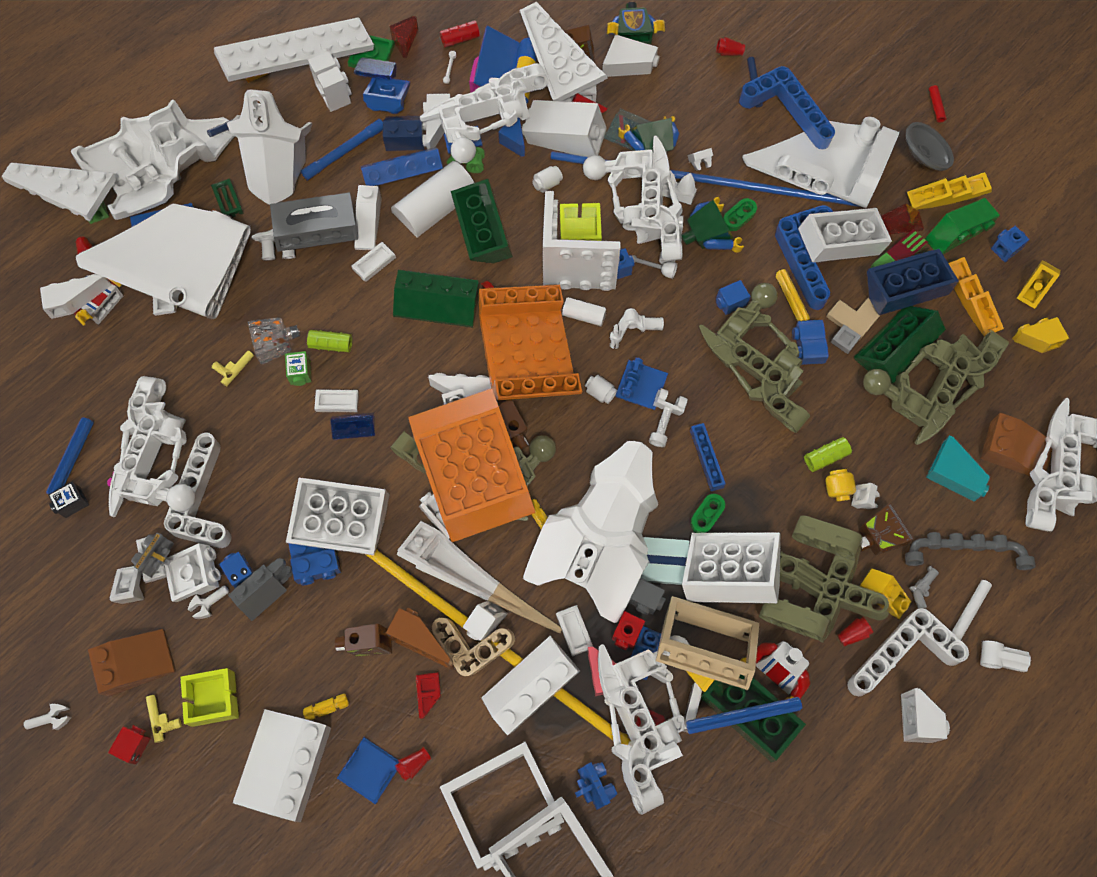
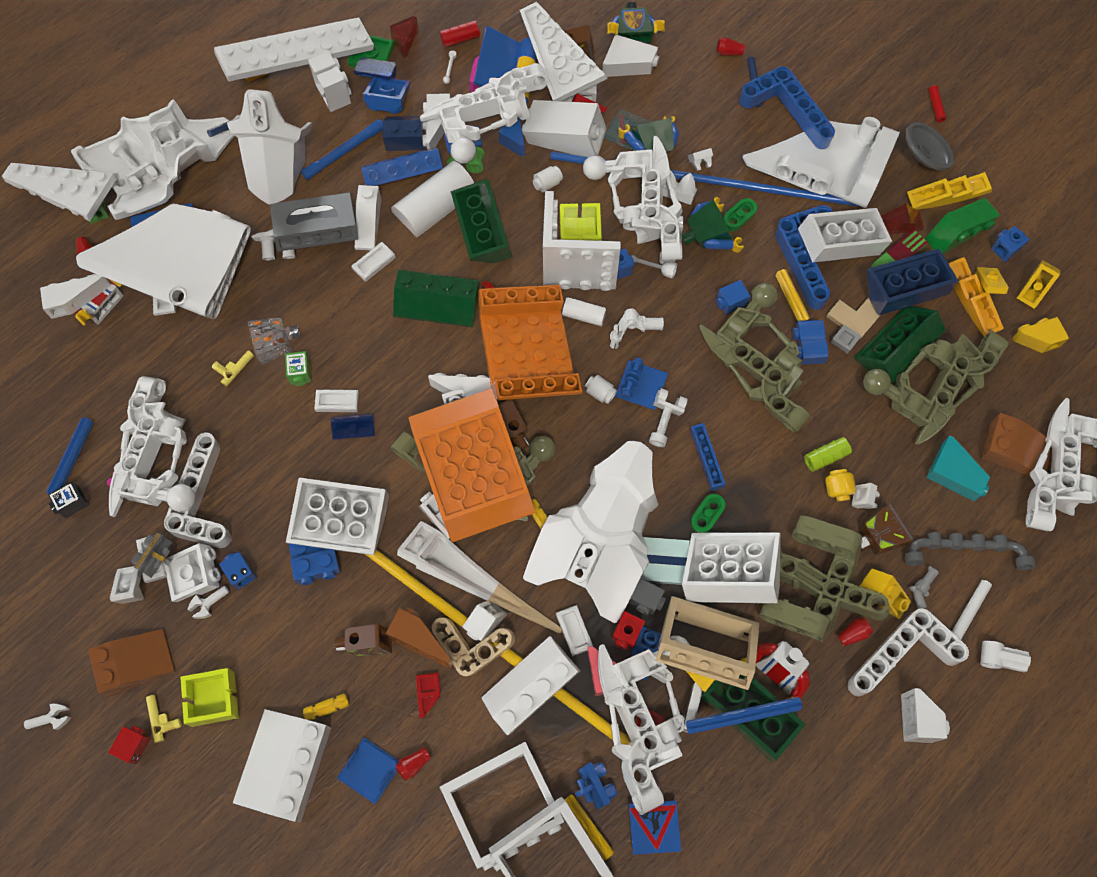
dark green tile [211,178,244,218] -> none
dark grey hinge [228,558,293,621] -> none
lime axle [307,330,352,352] -> none
none -> yellow axle [564,795,614,860]
none -> blue piece [629,801,681,855]
none -> yellow plate [975,267,1009,294]

